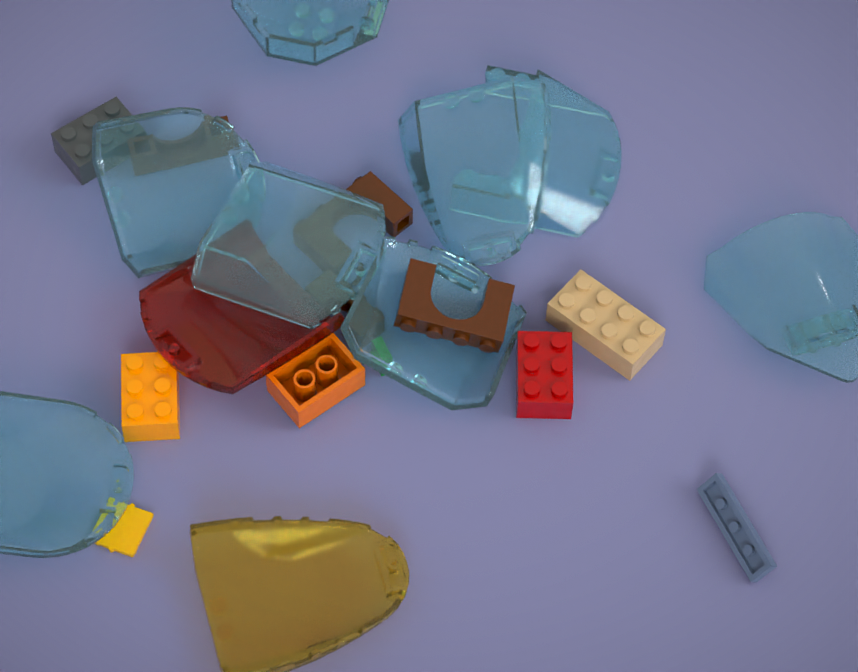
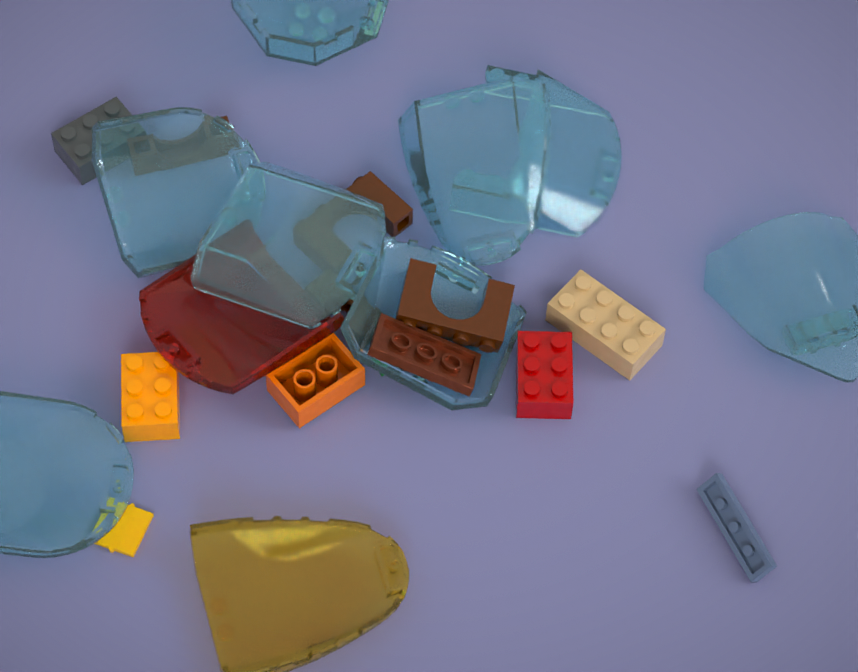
none -> copper plate [367,313,482,396]

